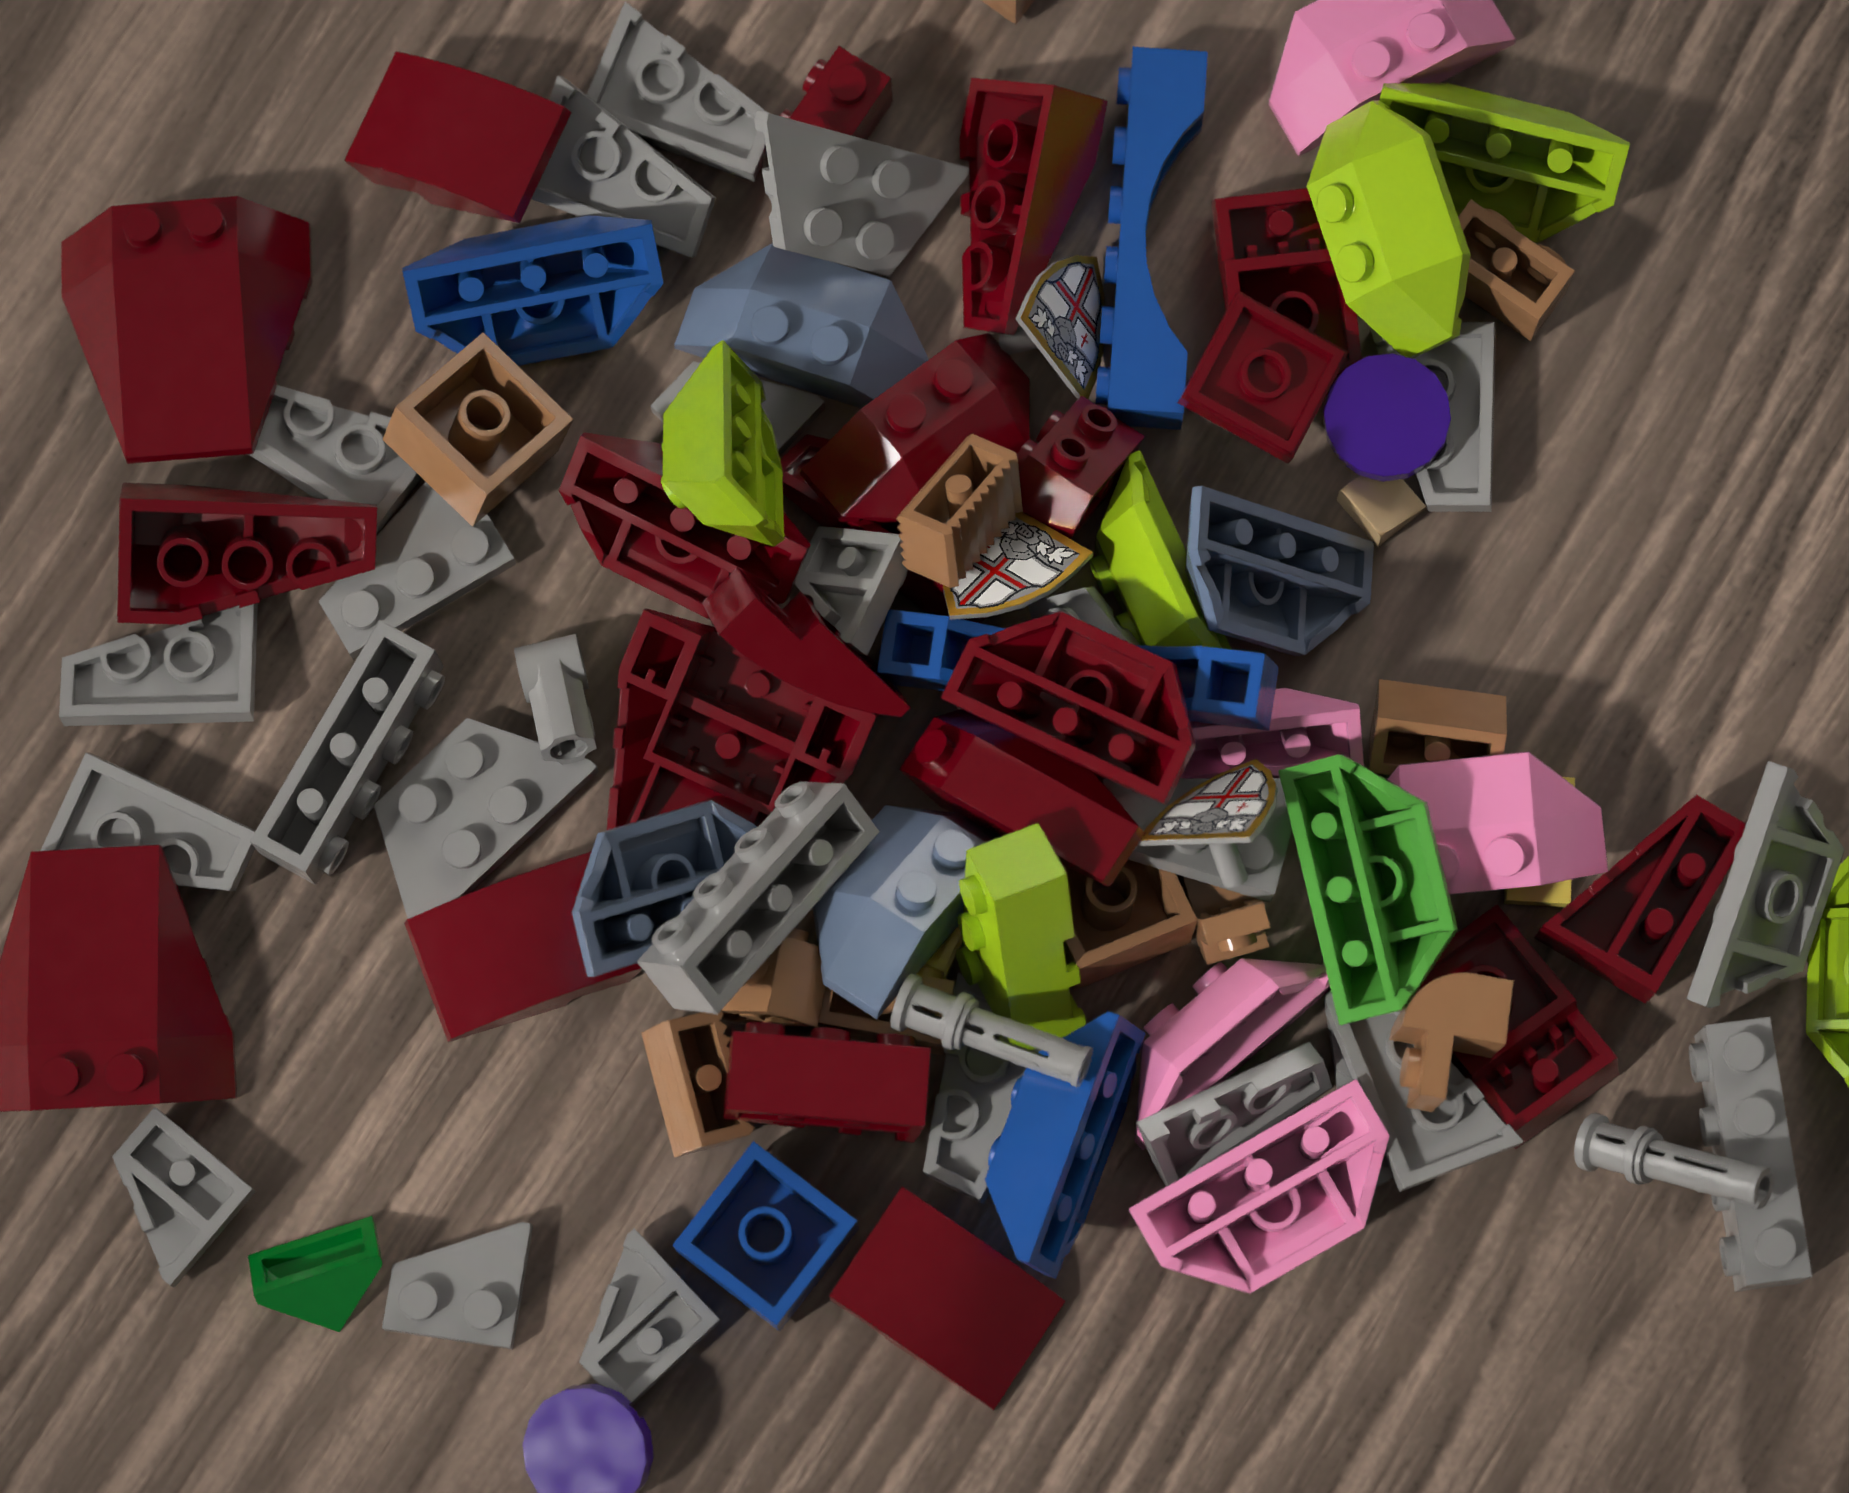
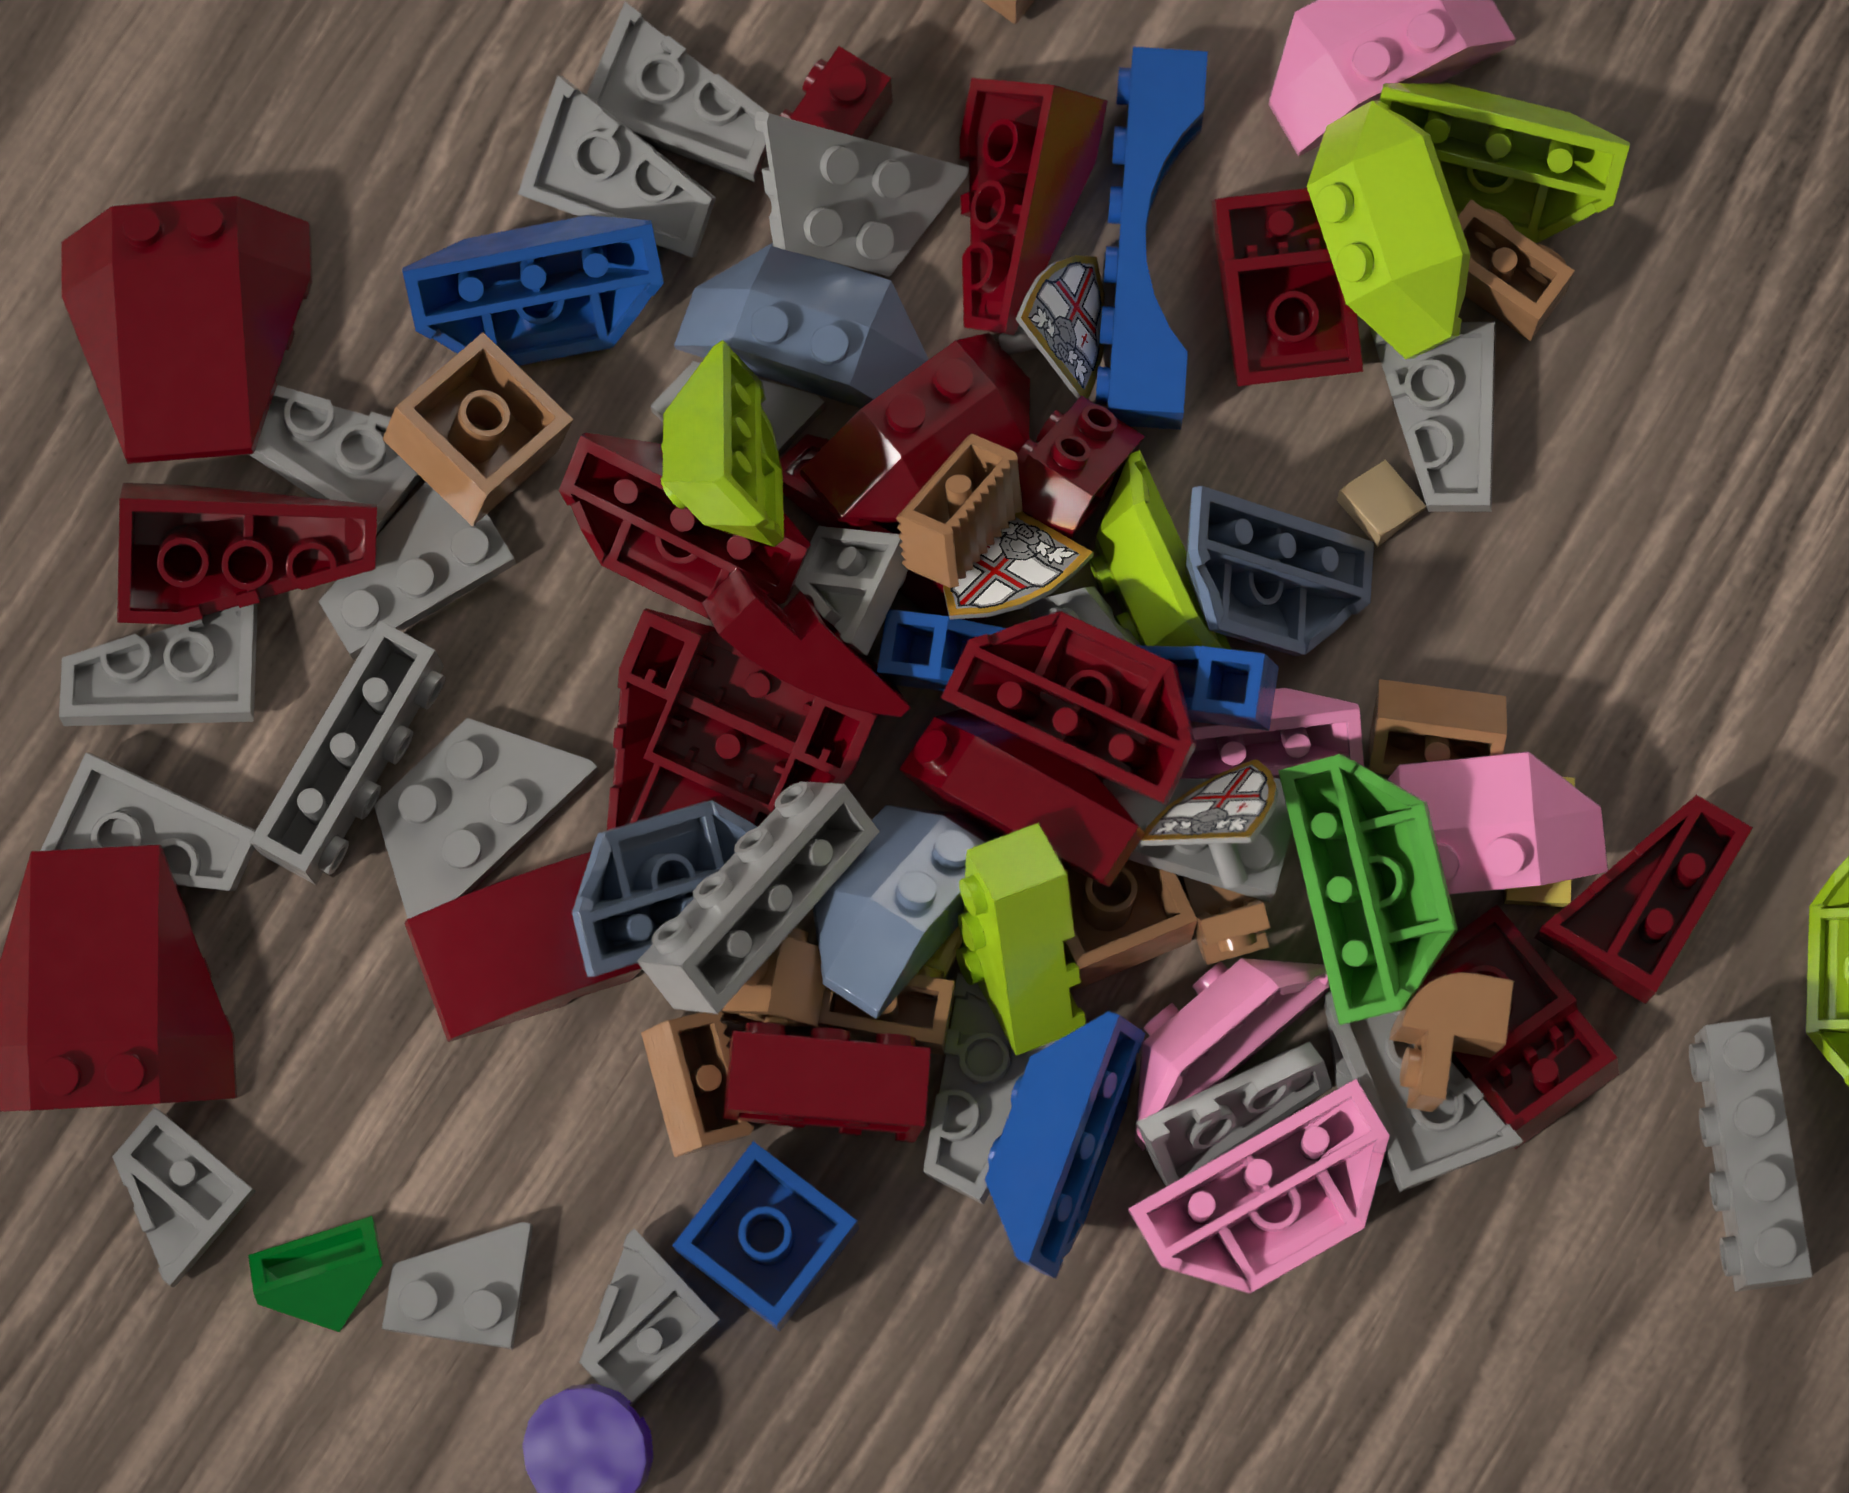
dark red slope [344,51,572,223] -> none
light grey piece [514,634,597,765] -> none
dark red slope [829,1187,1066,1411] -> none
light grey pin [891,973,1093,1087] -> none
dark red tile [1177,290,1349,464] -> none
dark purple tile [1324,353,1451,482] -> none
light grey pin [1574,1113,1774,1209] -> none
light grey wing [1687,761,1845,1008] -> none

